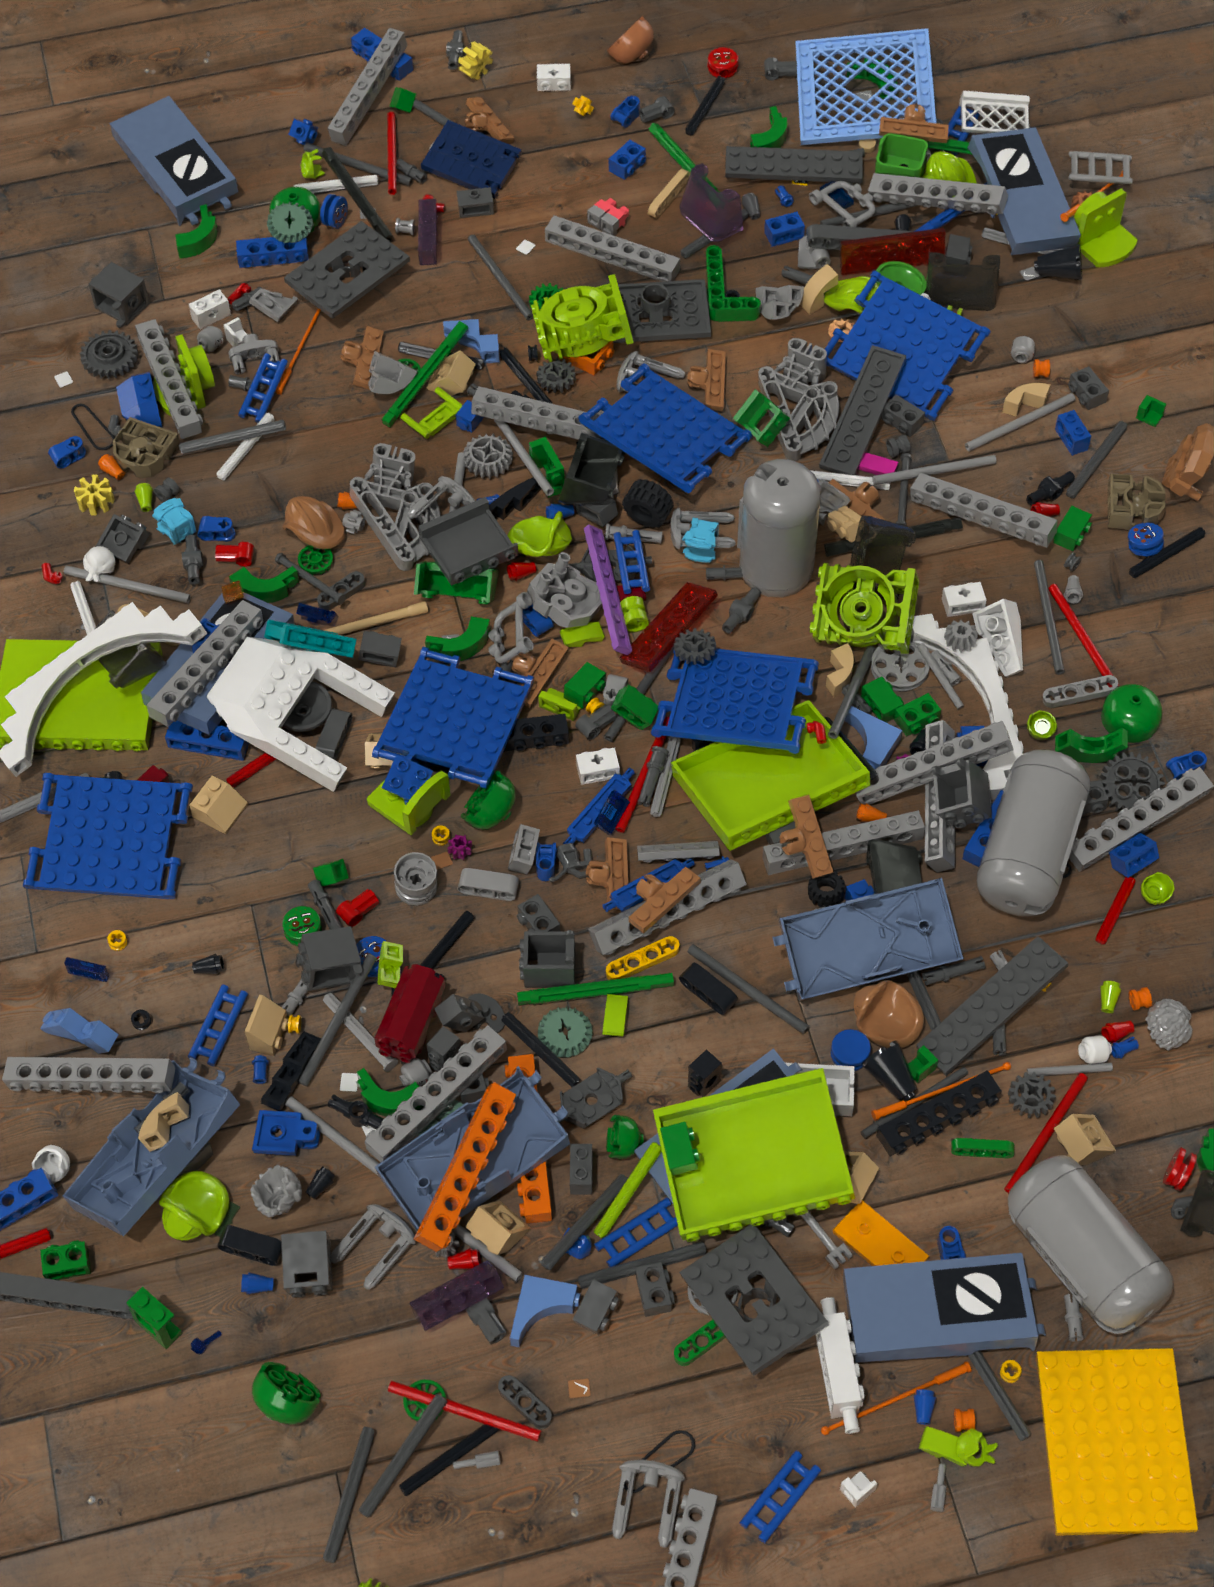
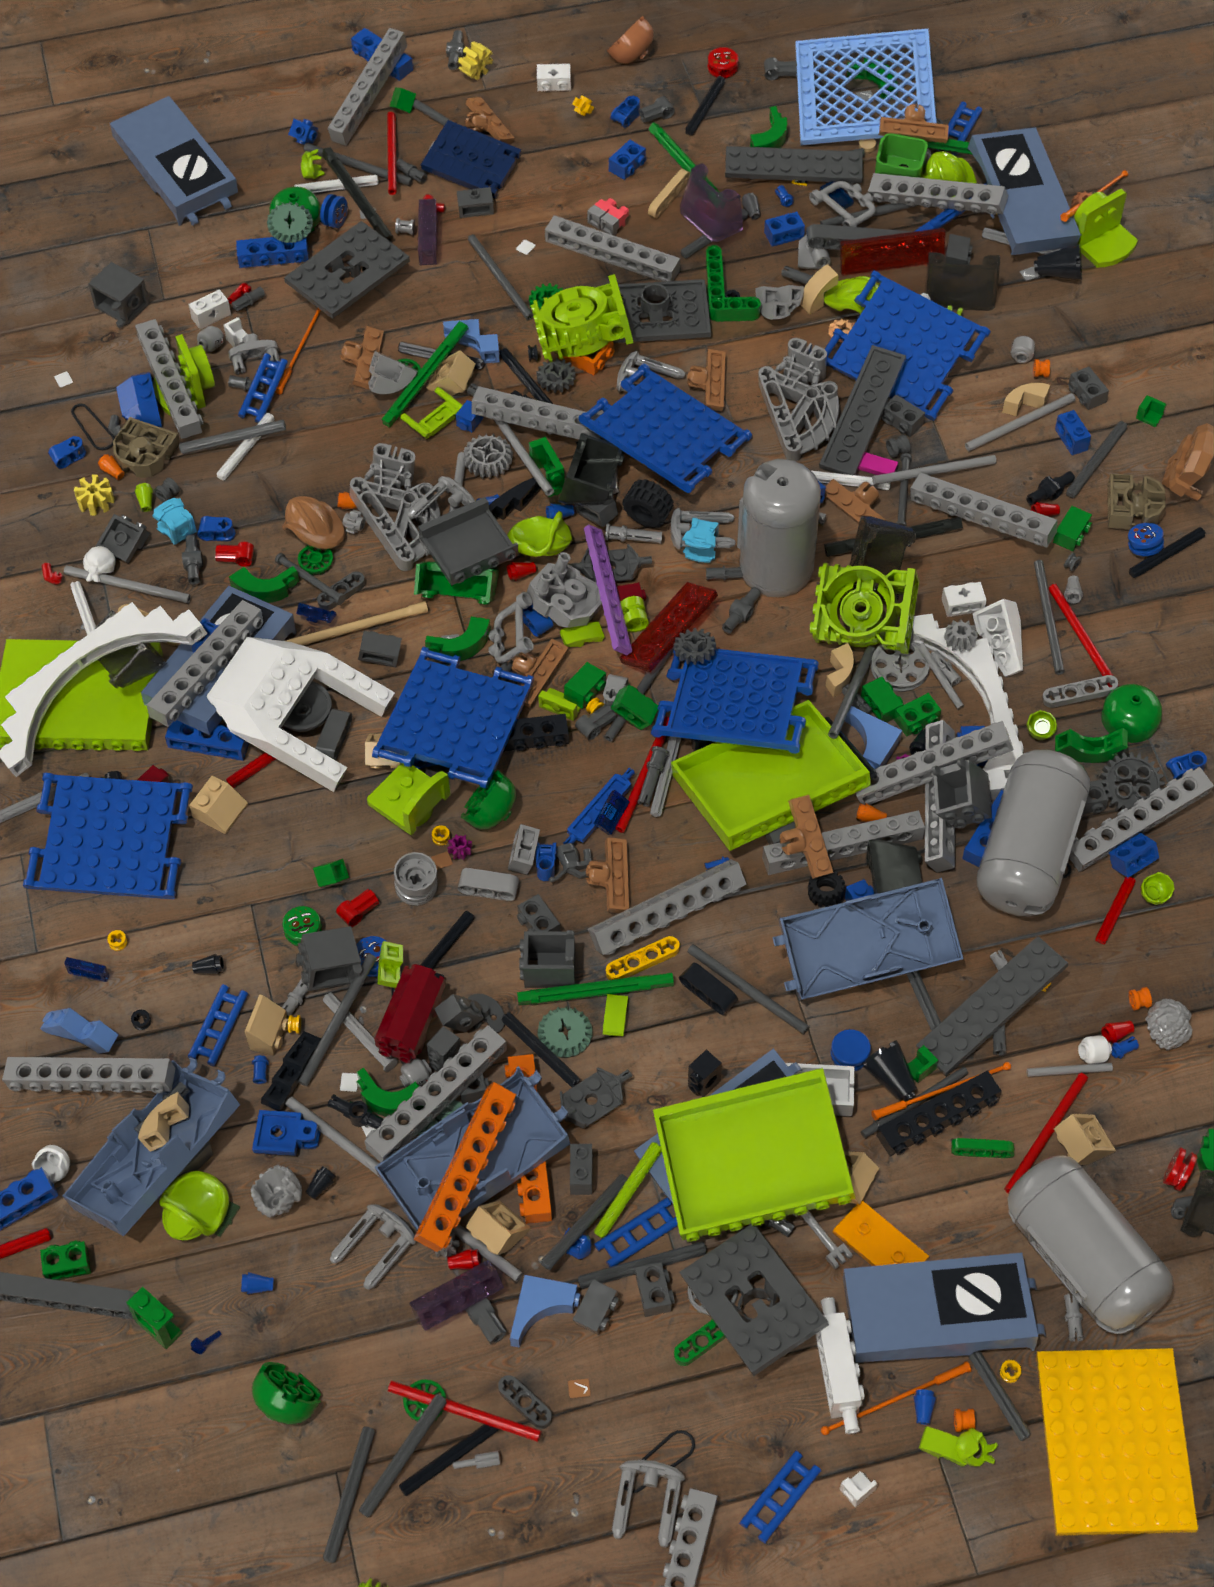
dark grey gear [80,330,139,379] -> none
green arch [175,204,218,259] -> none
black beam [217,1225,282,1266] -> none
clear orange tile [221,581,244,603] -> none
light grey wing [249,288,298,322] -> none
teal fence [264,620,357,658] -> none
dark grey container [281,1231,333,1298] -> none
dark grey pin [308,879,343,930] -> none
blue hinge [382,755,433,805] -> none
white brick [576,748,620,785] -> none
blue plate [603,858,695,912] -> none
green cylinder [606,1115,643,1159] -> none
blue bar [614,530,650,594] -> none
medium nougat plate [628,867,701,934] -> none
light grey plate [637,841,719,862] -> none
green brick [660,1121,700,1175] -> none
green window [733,389,790,447] -> none
red arm [806,721,827,744] -> none
light grey wing [818,479,851,513] -> none
tan brick [828,506,869,543] -> none
medium nougat piece [854,980,924,1048] -> none
bright green dish [876,261,926,295] -> none
black cone [894,214,912,231] -> none
dark grey pin [922,956,985,986] -> none
light grey axle [930,1463,946,1512] -> none
blue piece [937,1226,966,1260] -> none
white fence [959,91,1030,134] -> none
dark grey gear [1008,1072,1056,1118] -> none
light grey bar [1069,151,1133,184] -> none
lime cone [1100,981,1121,1013] -> none

